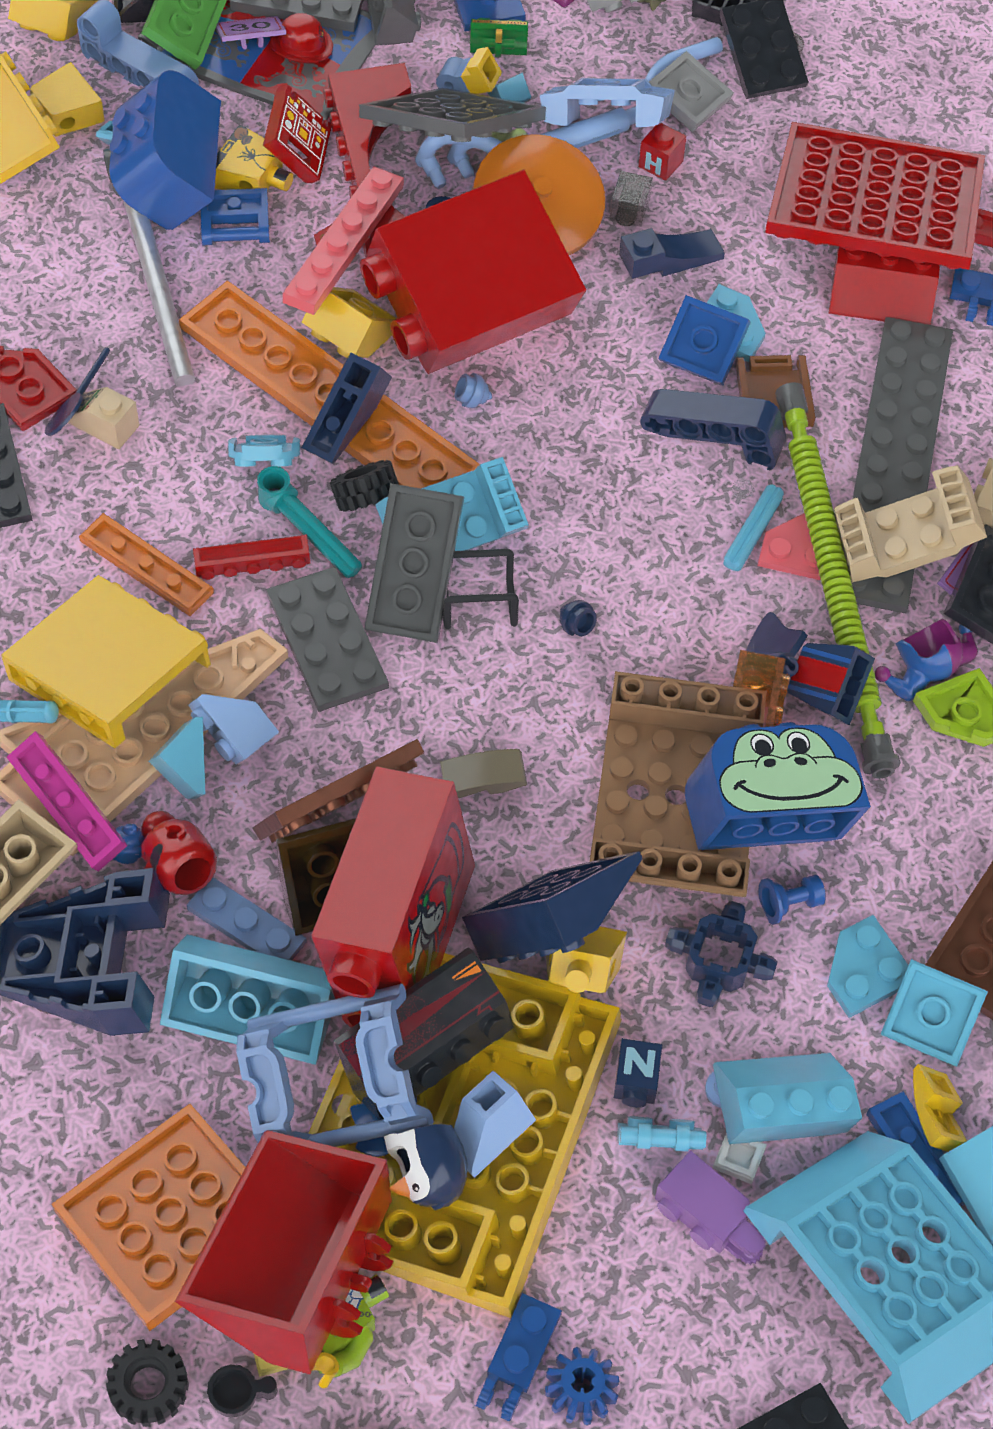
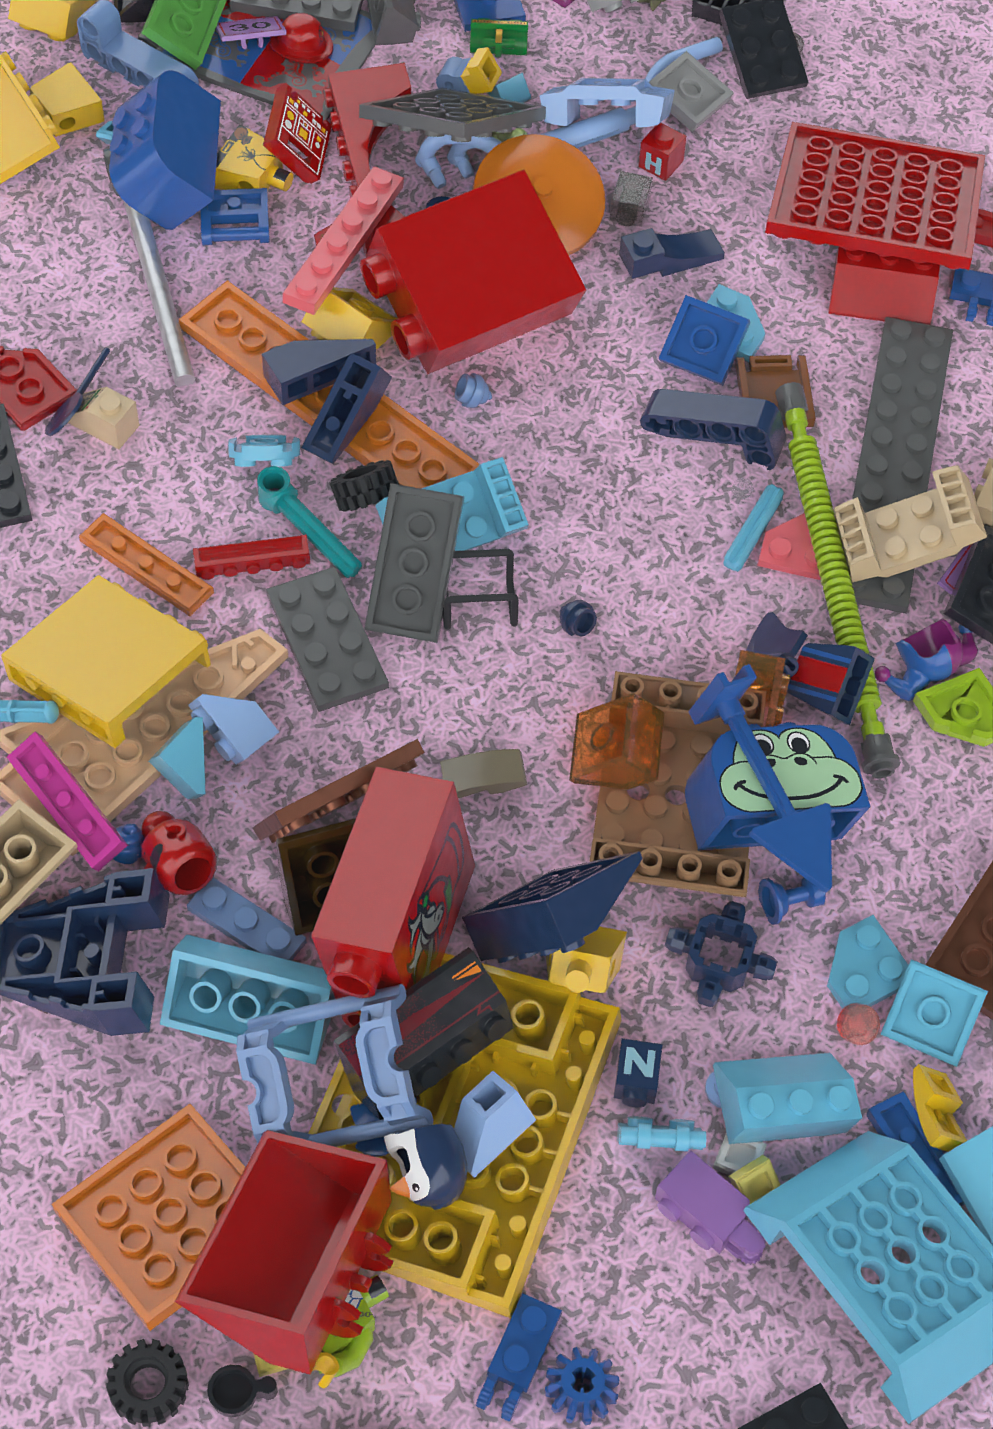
none -> dark blue slope [262,339,376,405]
none -> clear orange slope [569,693,664,790]
none -> blue piece [688,664,832,893]
none -> light yellow tile [728,1155,781,1204]
none -> clear red tile [837,1003,880,1045]

